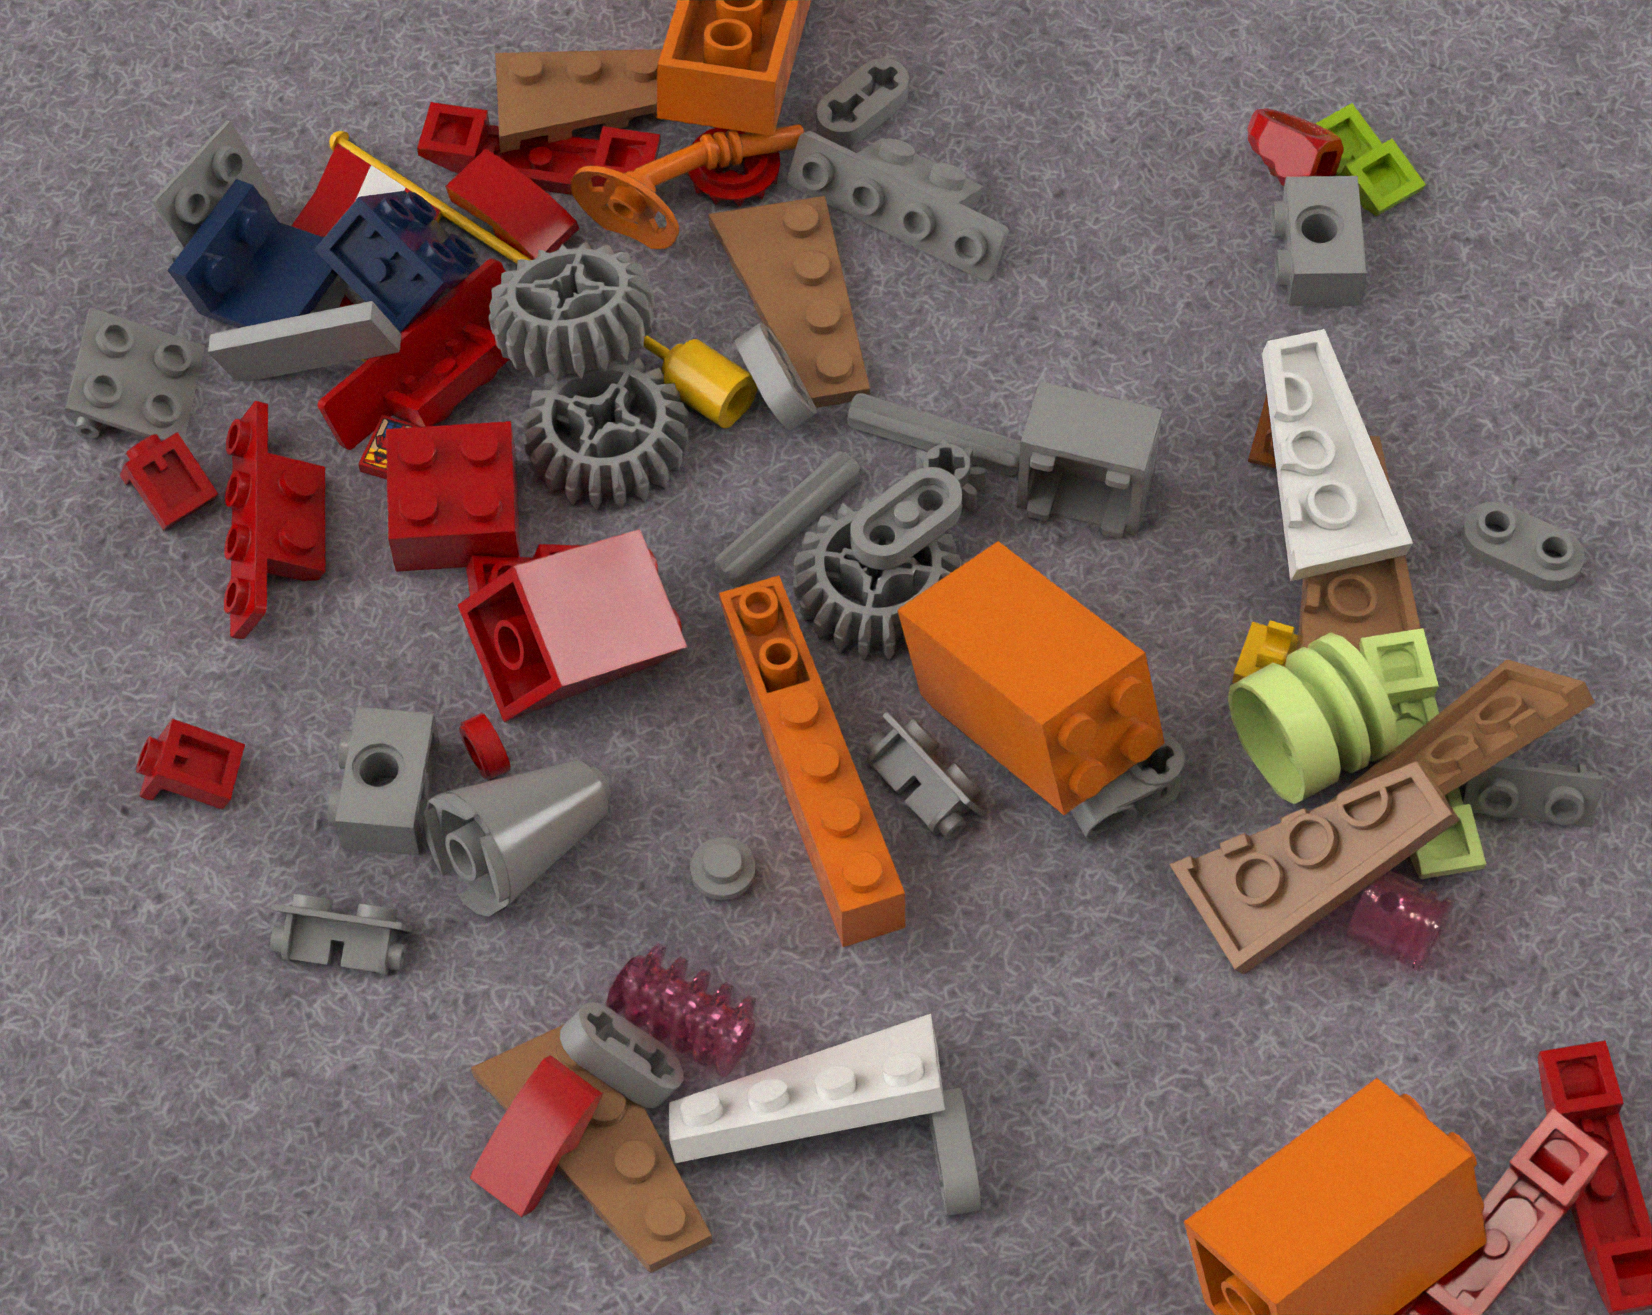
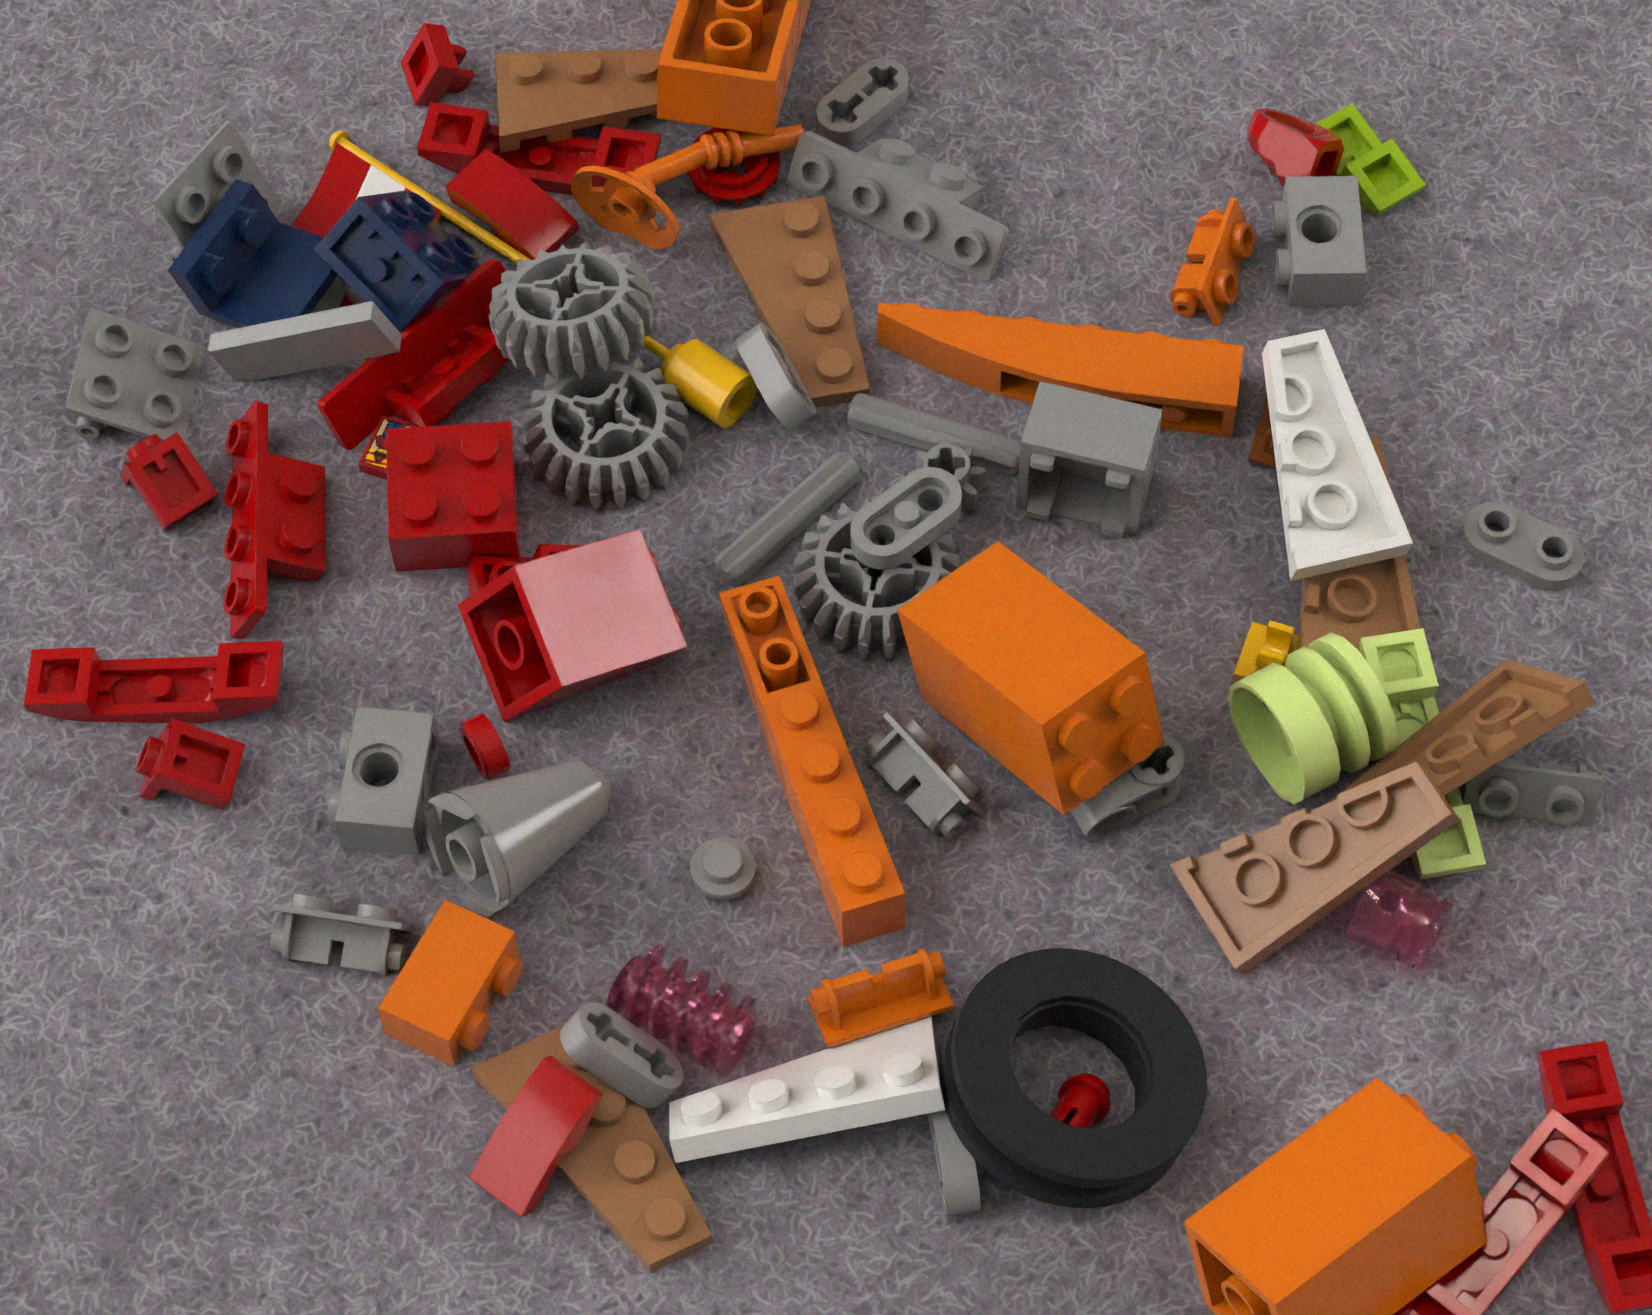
none -> red slope [24,641,285,723]
none -> orange brick [378,900,523,1067]
none -> red tile [400,23,475,106]
none -> orange hinge [807,948,955,1049]
none -> orange slope [877,302,1244,437]
none -> black tyre [940,948,1207,1208]
none -> red pin [1049,1073,1111,1128]
none -> orange hinge [1170,198,1255,326]

